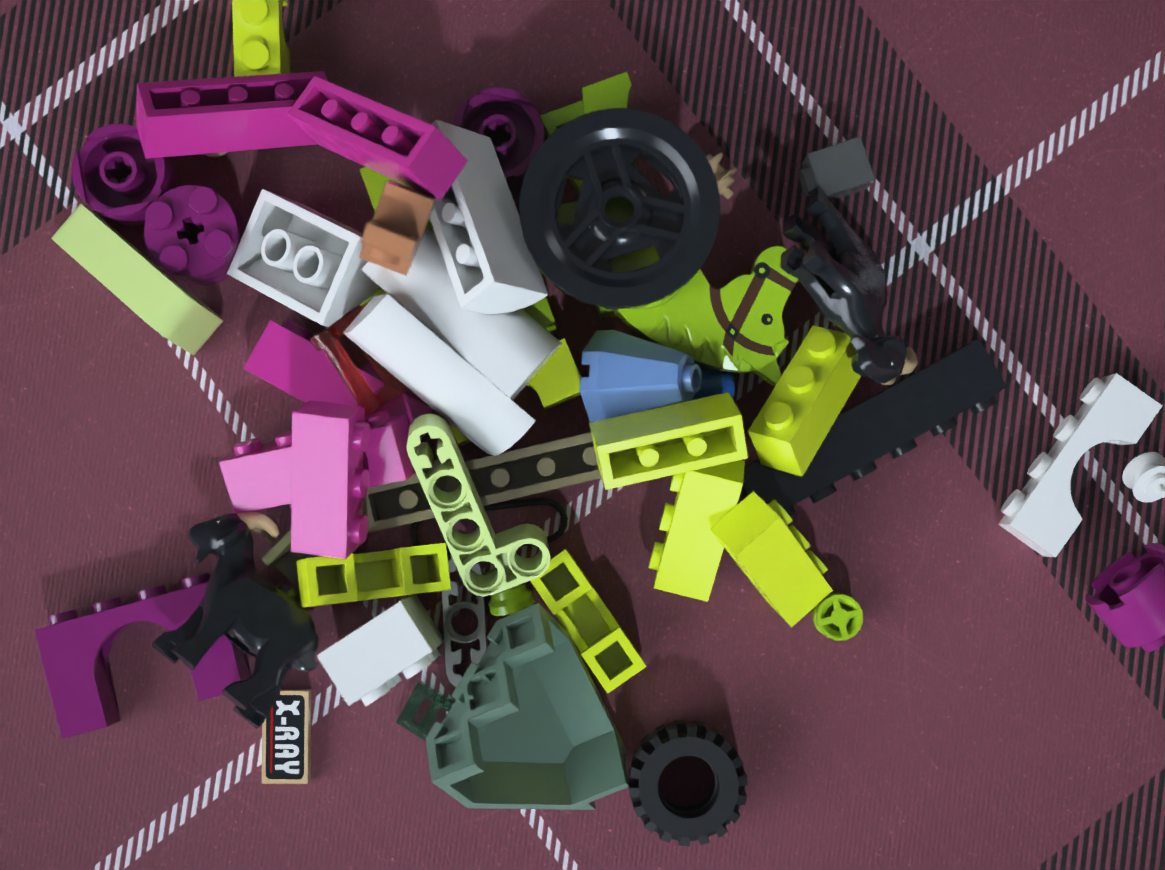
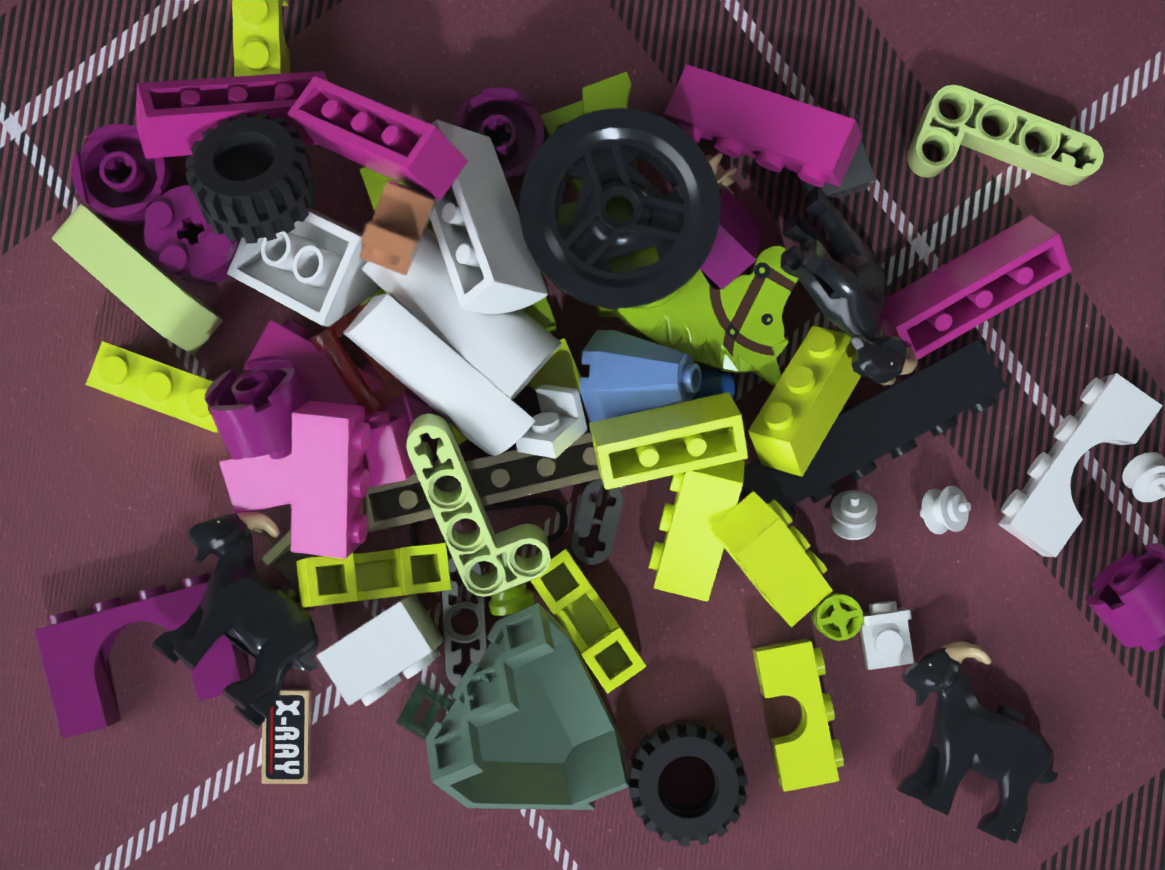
none -> neon yellow arch [86,341,220,434]
none -> black tyre [185,113,318,243]
none -> magenta brick [205,356,310,460]
none -> white bracket [516,384,588,459]
none -> dark grey beam [571,479,623,565]
none -> dark pink brick [664,64,862,187]
none -> magenta brick [700,187,762,290]
none -> neon yellow arch [752,638,844,792]
none -> white wheel [830,490,878,540]
none -> white bracket [860,601,914,670]
none -> dark pink brick [881,215,1071,360]
none -> black animal [896,641,1058,844]
none -> yellowish green beam [907,85,1104,186]
none -> white wheel [920,486,971,534]

